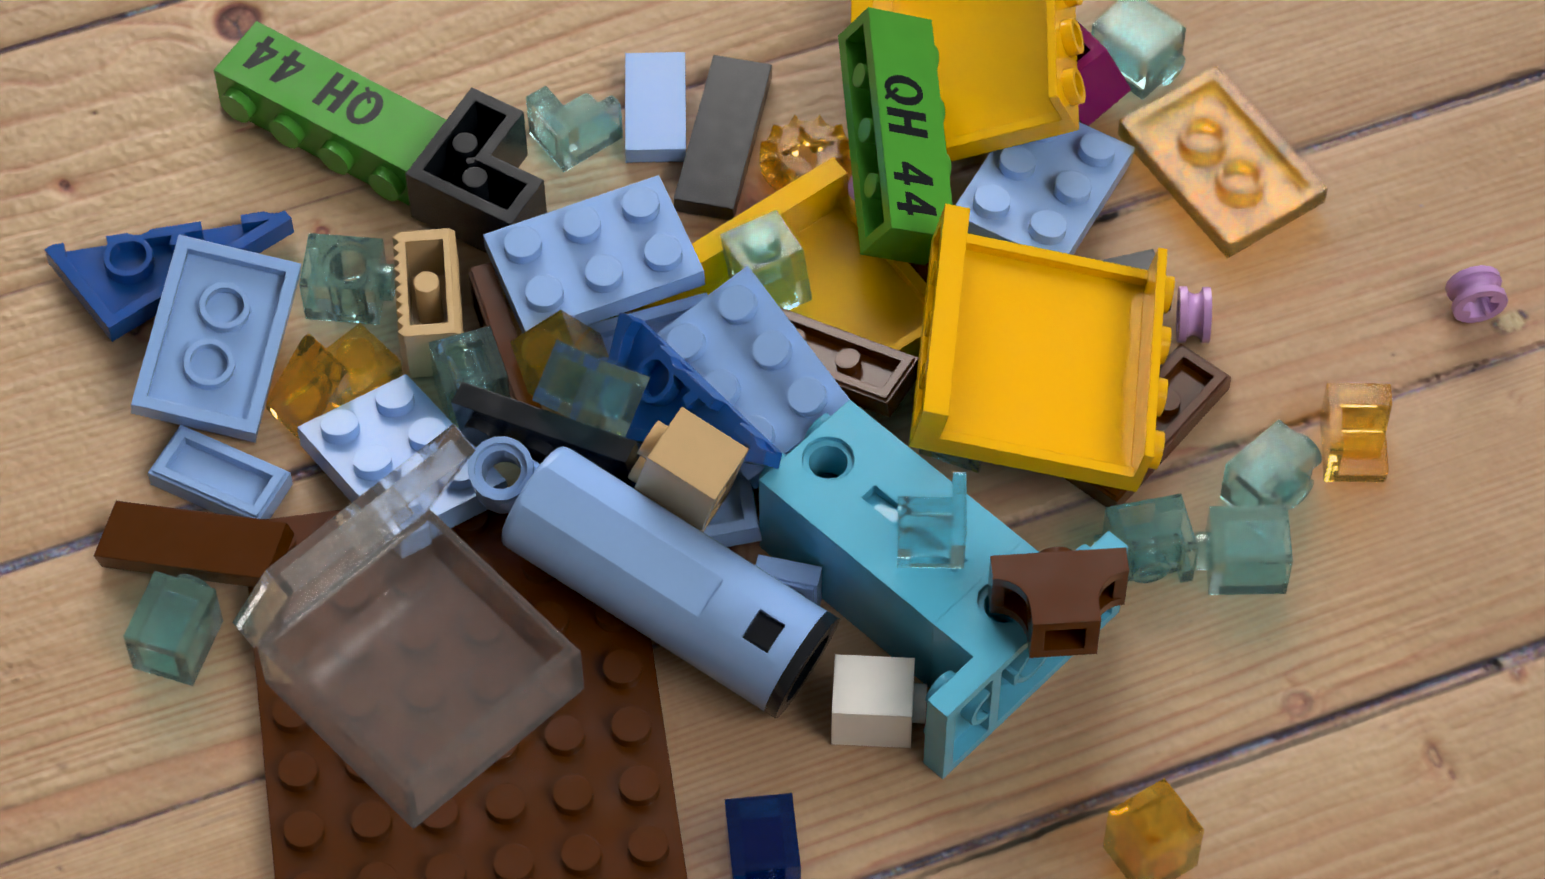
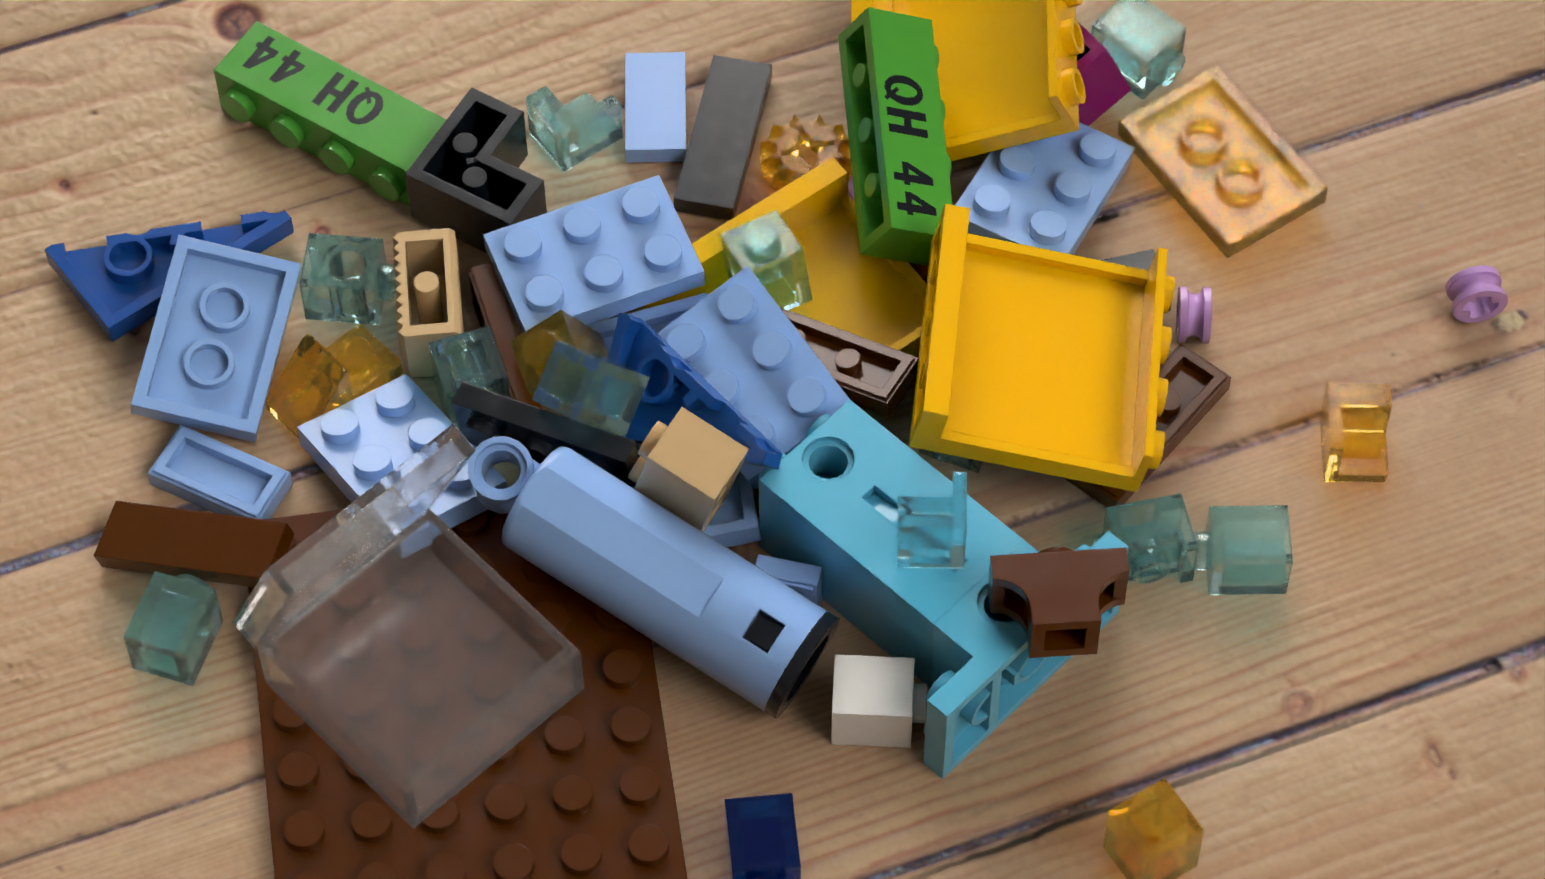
clear light blue brick [1220,419,1322,537] -> none

